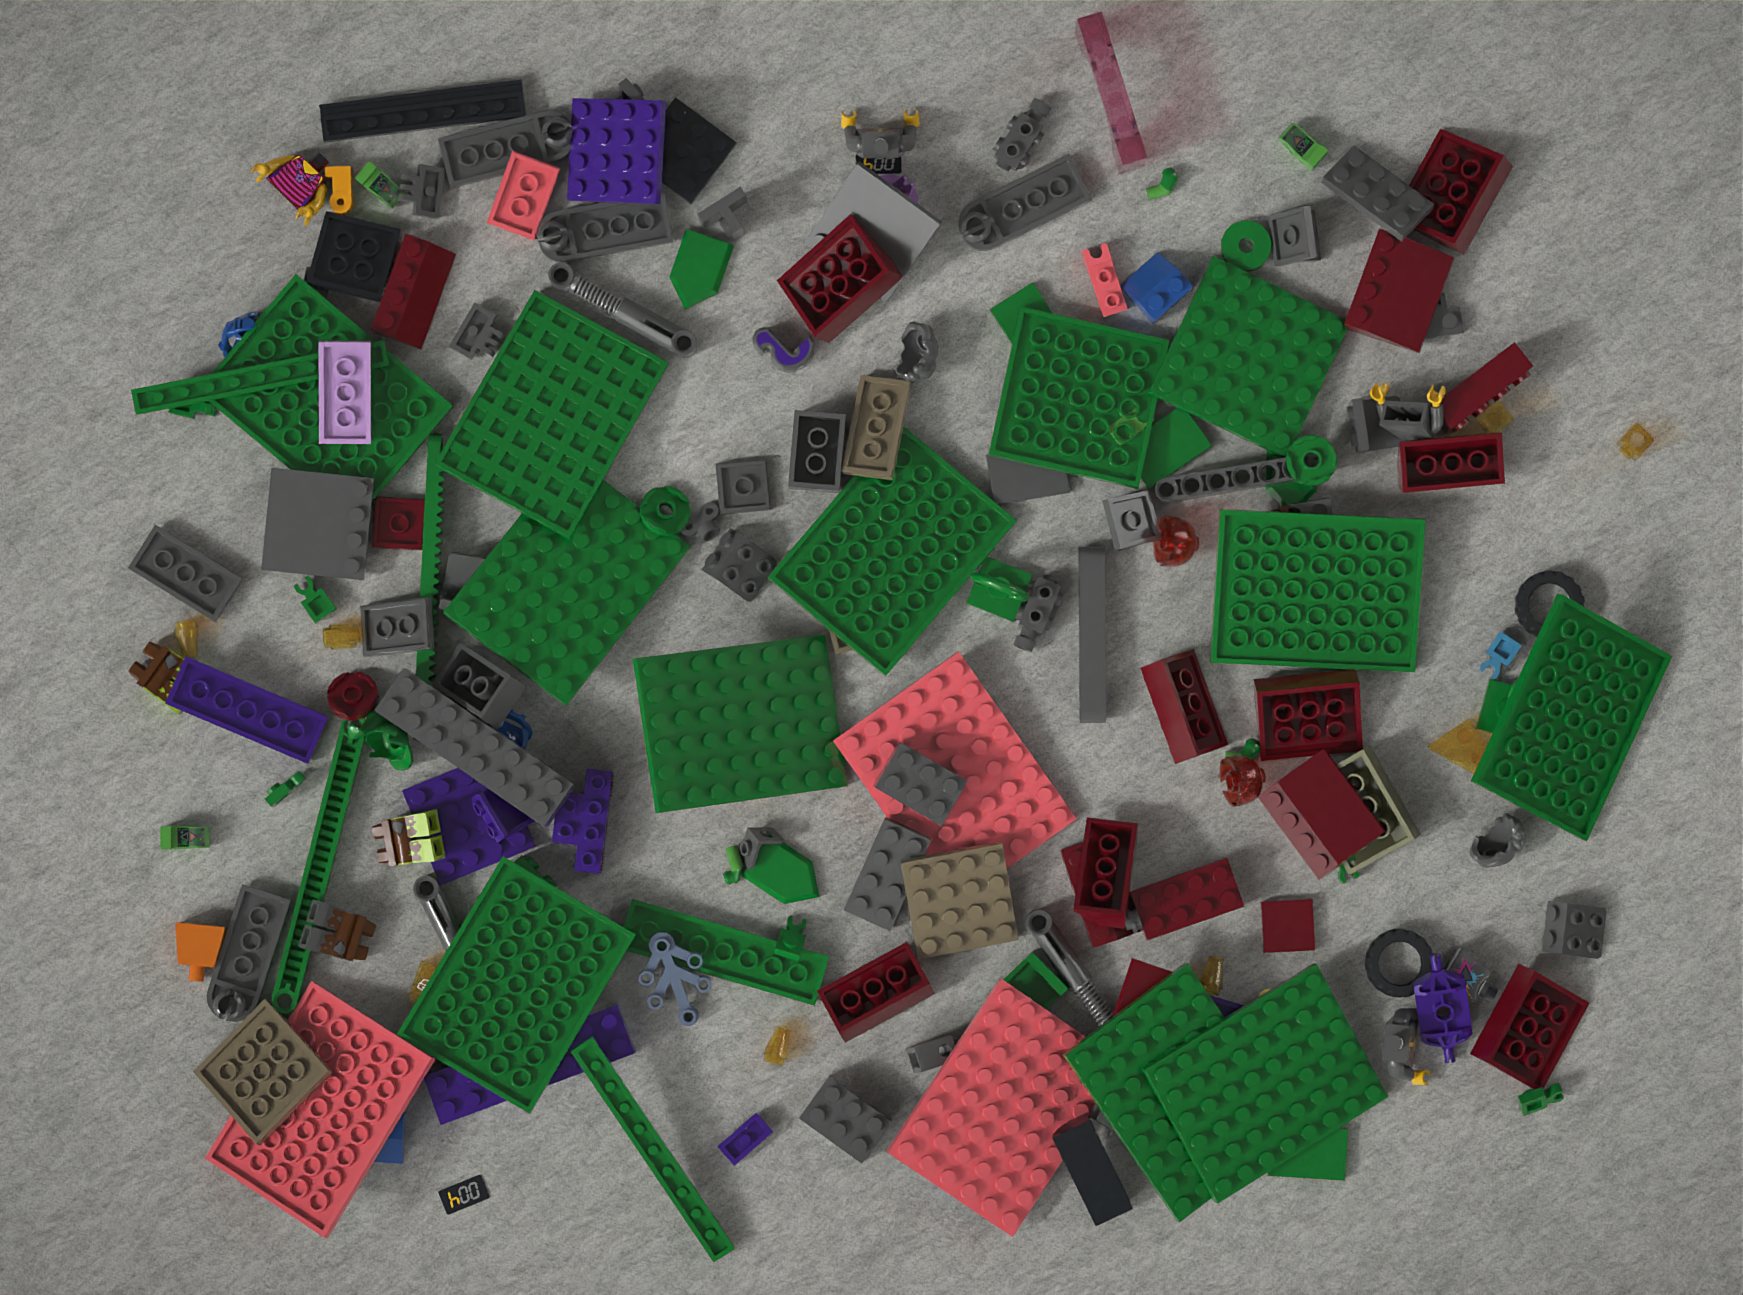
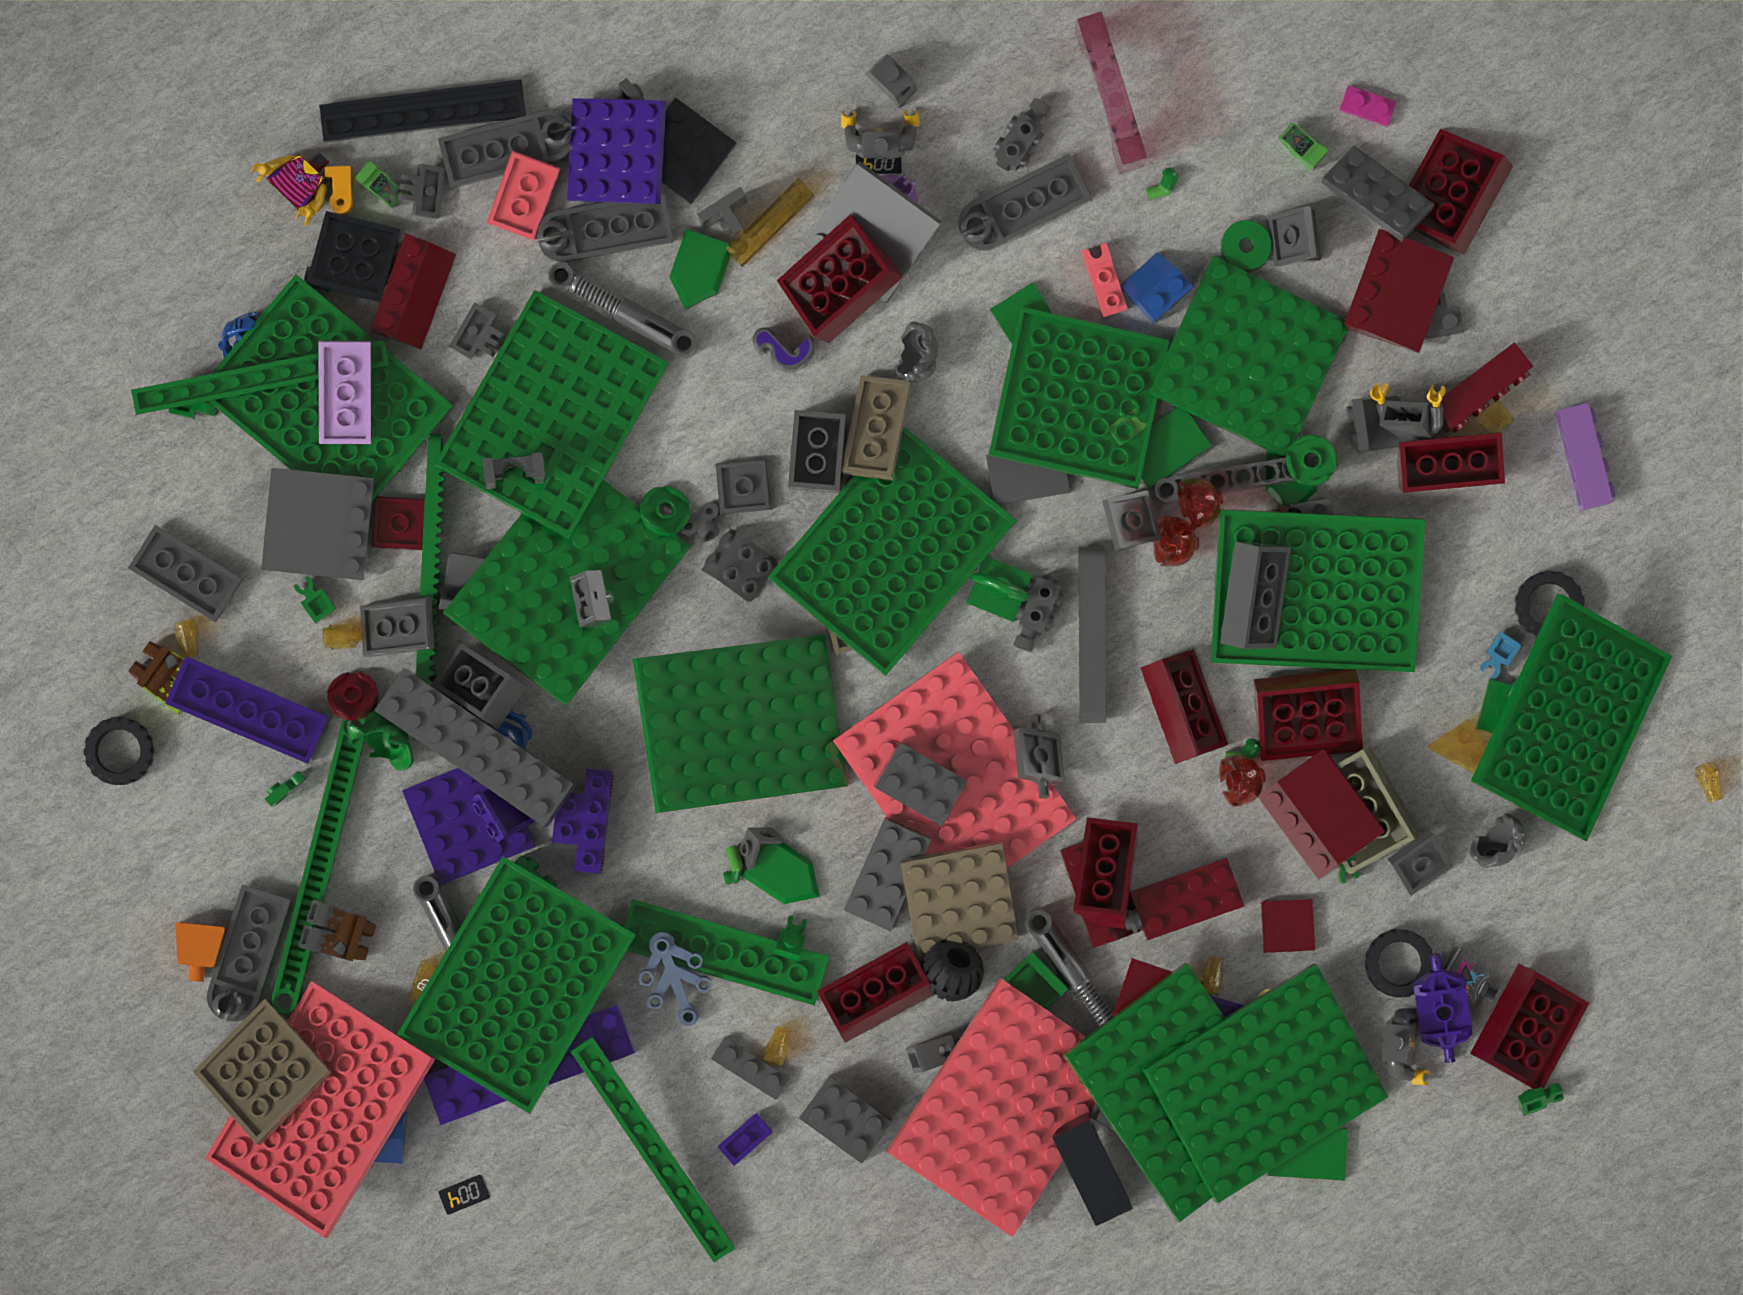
leg [160,826,210,850] -> none
hips [372,809,446,866] -> none
dark grey bracket [1542,901,1606,959] -> none
clear yellow bracket [1616,423,1654,461] -> none
none -> black tyre [83,717,155,785]
none -> dark grey piece [483,452,545,489]
none -> dark grey piece [570,570,614,627]
none -> dark grey plate [711,1037,790,1100]
none -> clear yellow plate [726,178,814,267]
none -> dark grey torso [865,54,917,108]
none -> black wheel [921,939,984,1002]
none -> dark grey plate [1013,714,1065,799]
none -> clear red cylinder [1177,478,1223,531]
none -> dark grey slope [1220,542,1291,649]
none -> dark pink plate [1339,85,1396,127]
none -> dark grey plate [1388,829,1452,896]
none -> medium lavender brick [1555,403,1615,511]
none -> clear yellow cone [1695,762,1723,802]

